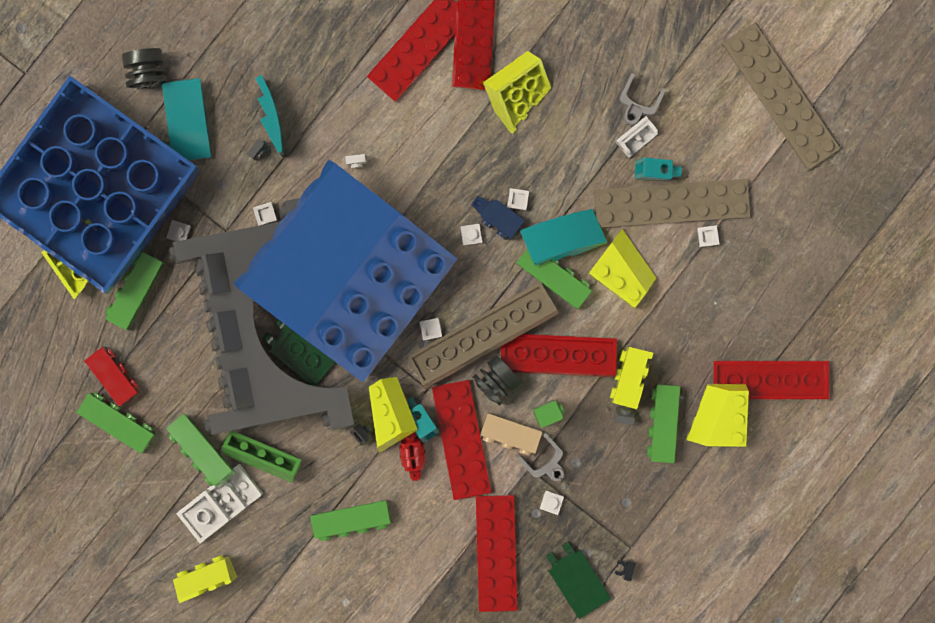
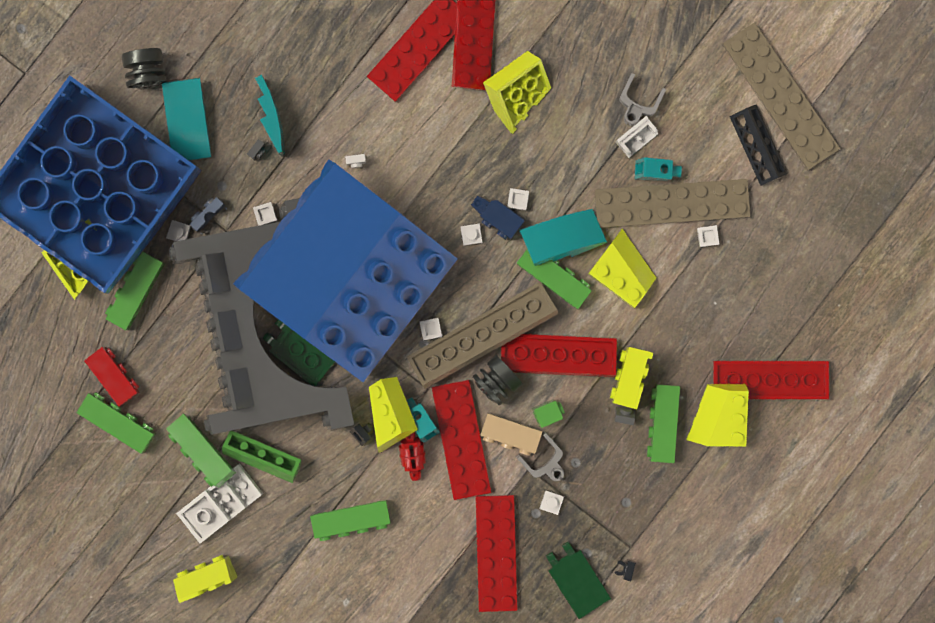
none -> sand blue piece [189,197,227,235]
none -> black fence [729,104,788,186]

